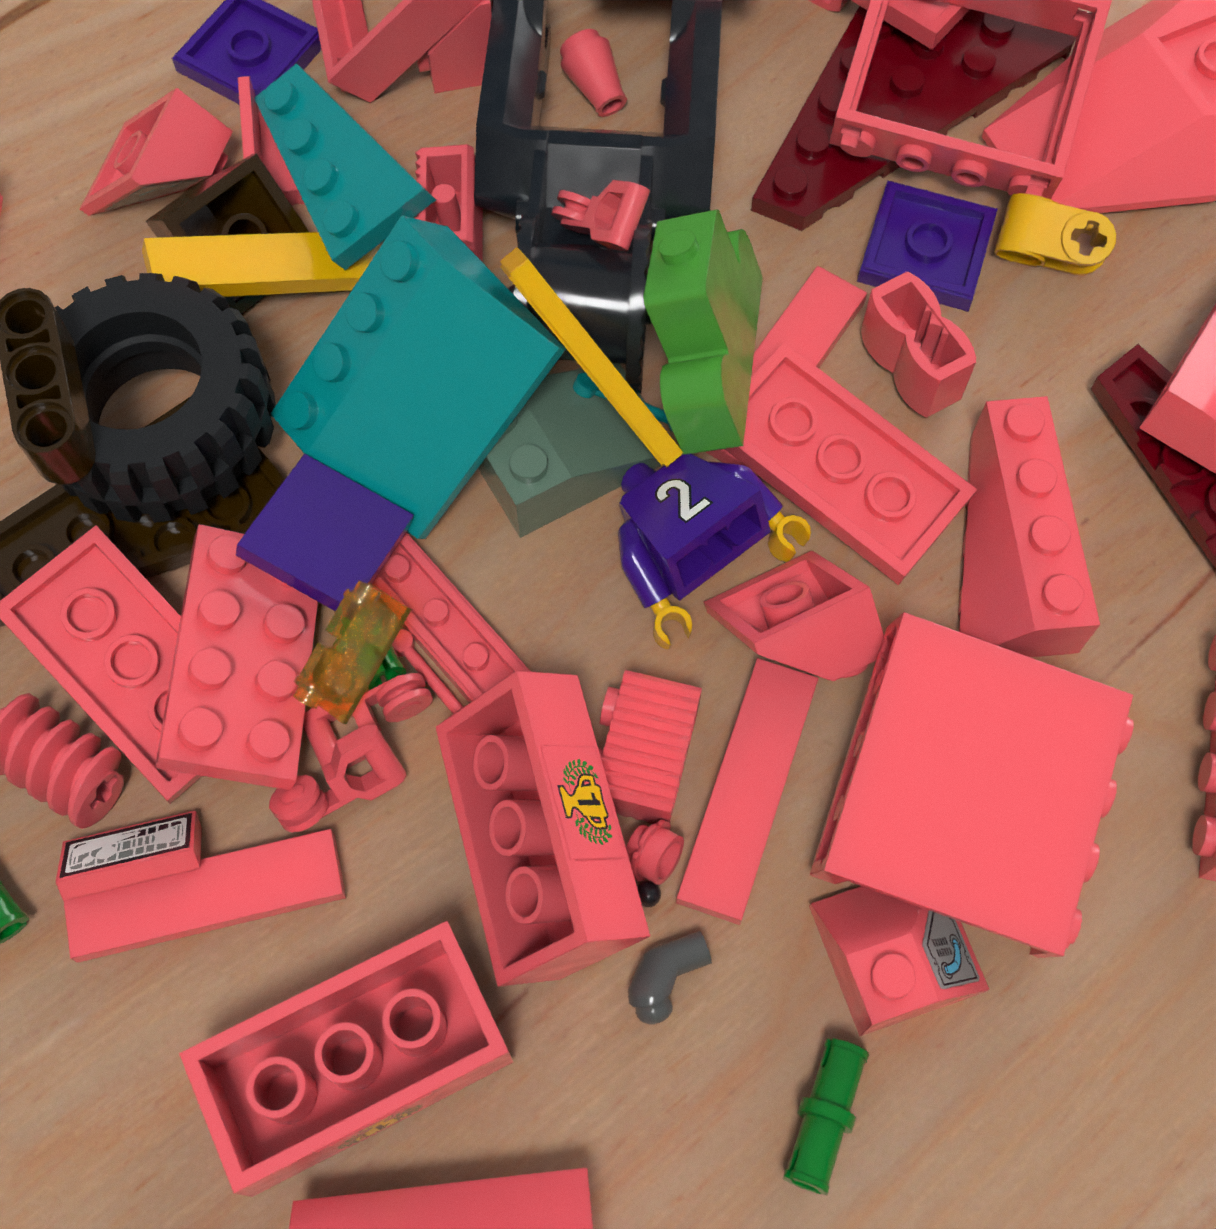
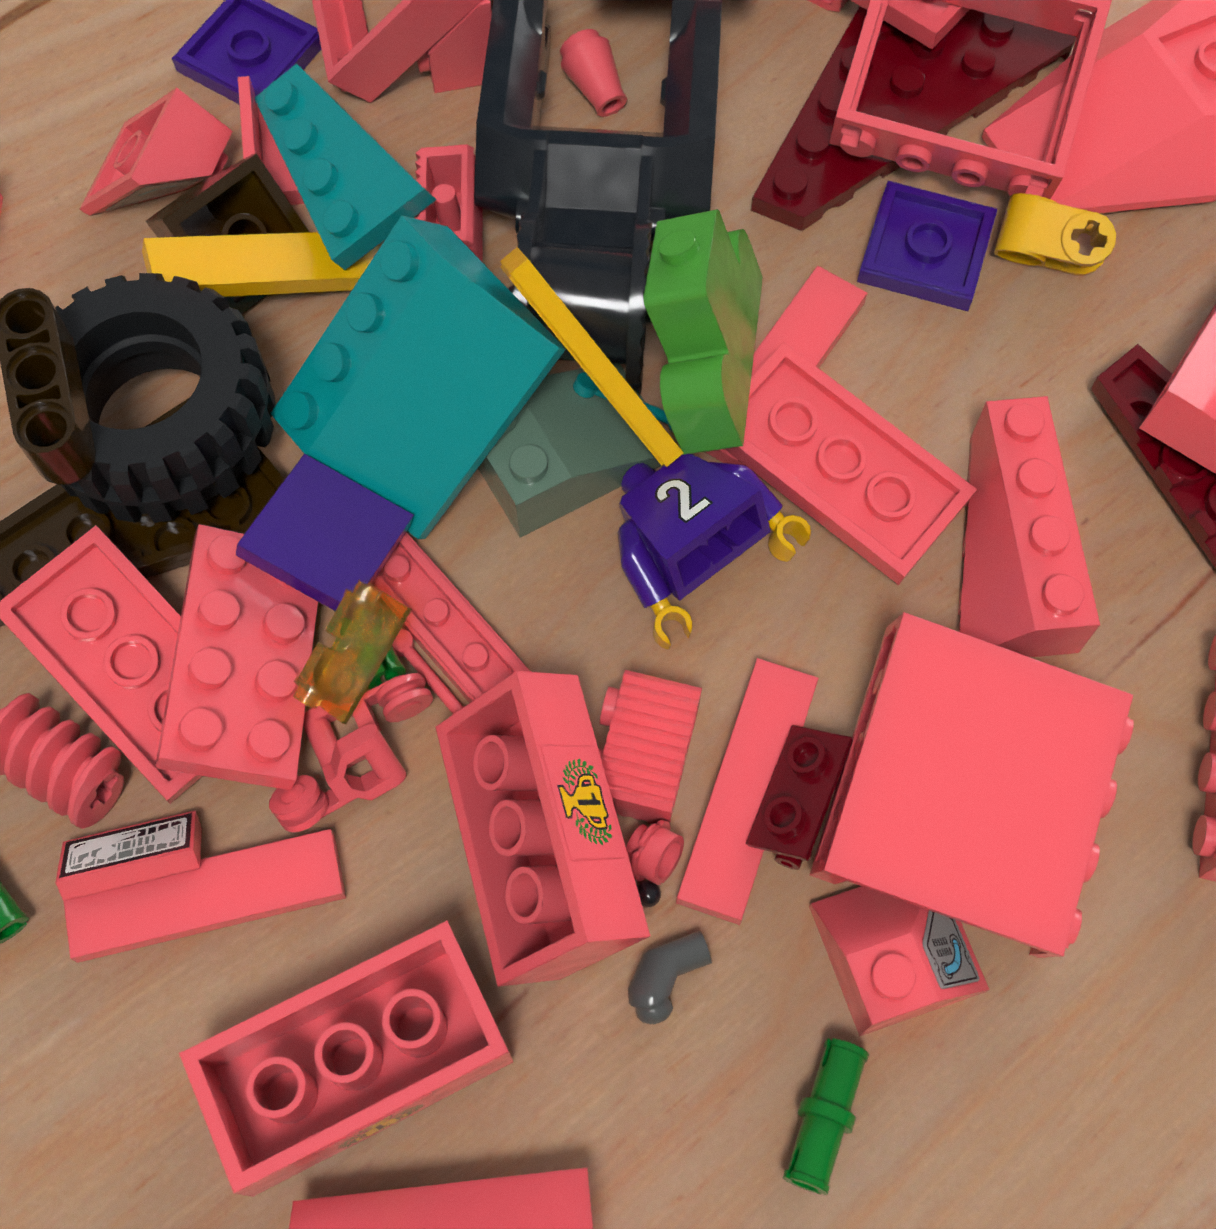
coral piece [551,180,650,252] -> none
coral slope [704,551,884,682] -> none
coral brick [861,272,976,418] -> none
none -> dark red hinge [746,725,853,870]

